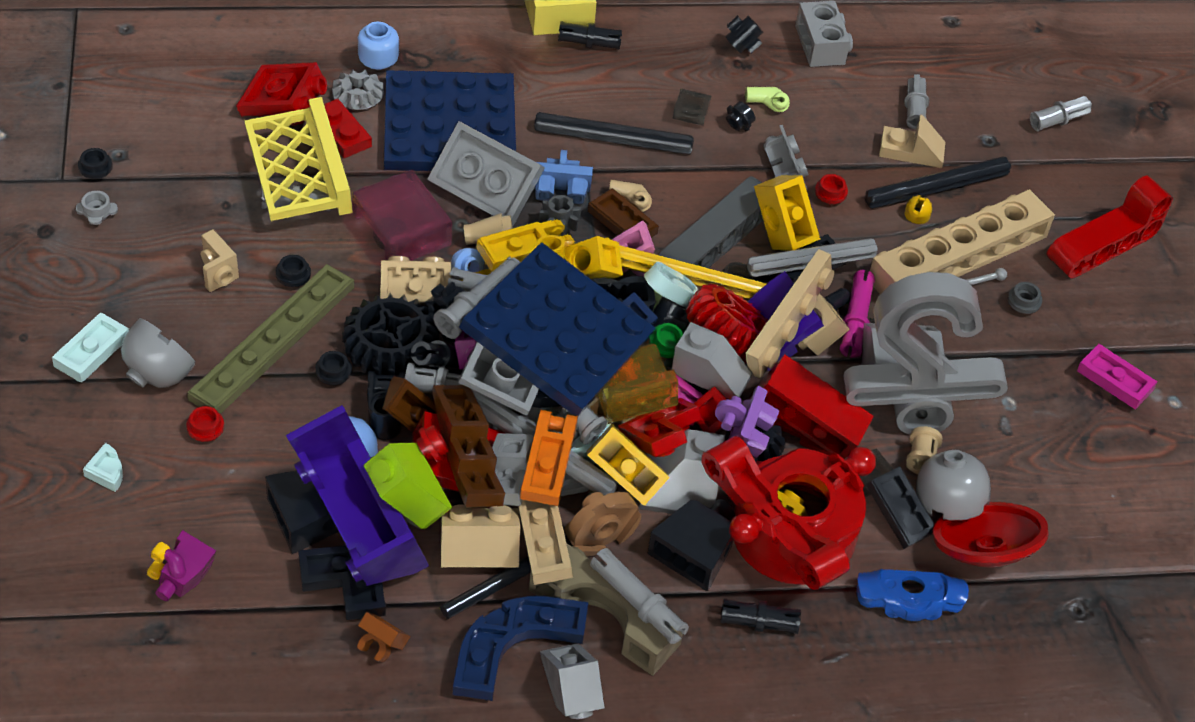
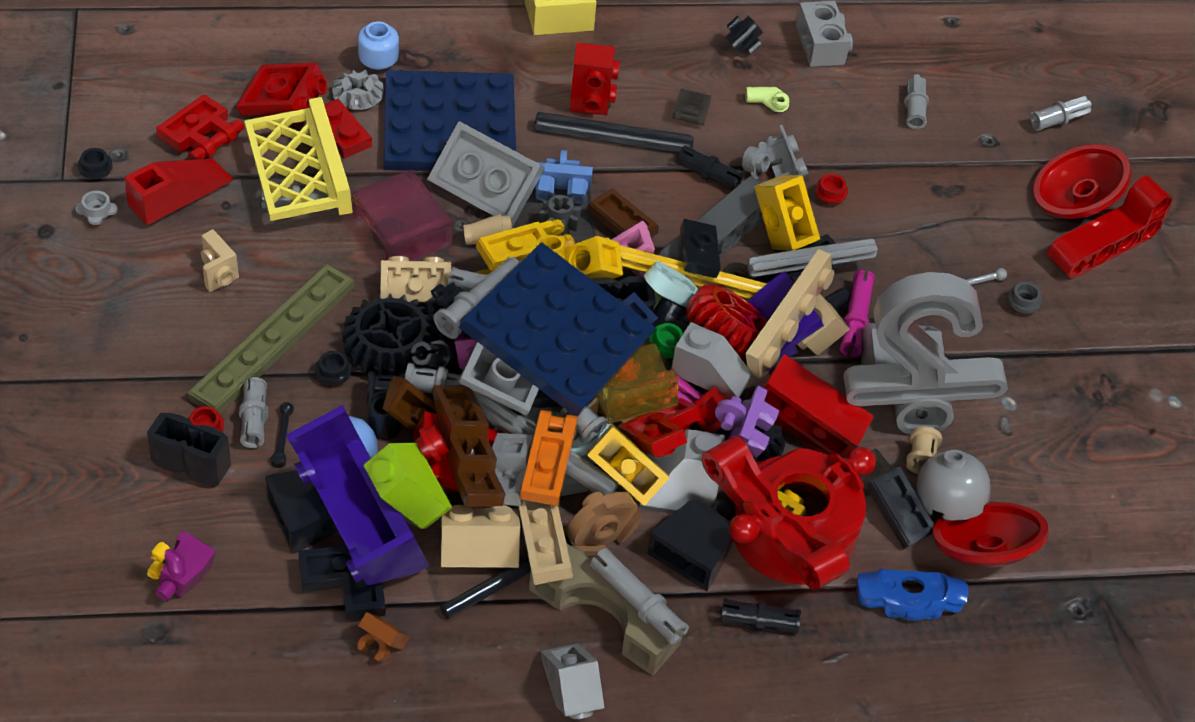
light aqua plate [52,312,129,383] -> none
light aqua tile [83,443,123,492] -> none
light grey cylinder [121,318,195,388] -> none
black plate [276,254,311,287] -> none
light blue plate [451,248,484,280] -> none
dark blue plate [453,596,589,701] -> none
black pin [558,21,622,50] -> none
tan arm [609,180,652,212] -> none
black plate [726,101,756,131] -> none
black axle [864,156,1011,209] -> none
tan brick [870,189,1055,294] -> none
tan slope [879,114,946,168] -> none
yellow hinge [904,195,932,224] -> none
dark pink plate [1077,344,1158,410] -> none
none -> red slope [124,158,232,225]
none -> black brick [147,413,231,485]
none -> red plate [156,94,245,160]
none -> light grey pin [239,377,269,448]
none -> black hinge [271,402,294,468]
none -> red brick [569,42,620,116]
none -> black pin [677,146,744,191]
none -> black plate [680,219,721,278]
none -> light grey plate [742,142,771,179]
none -> red dish [1033,144,1132,219]

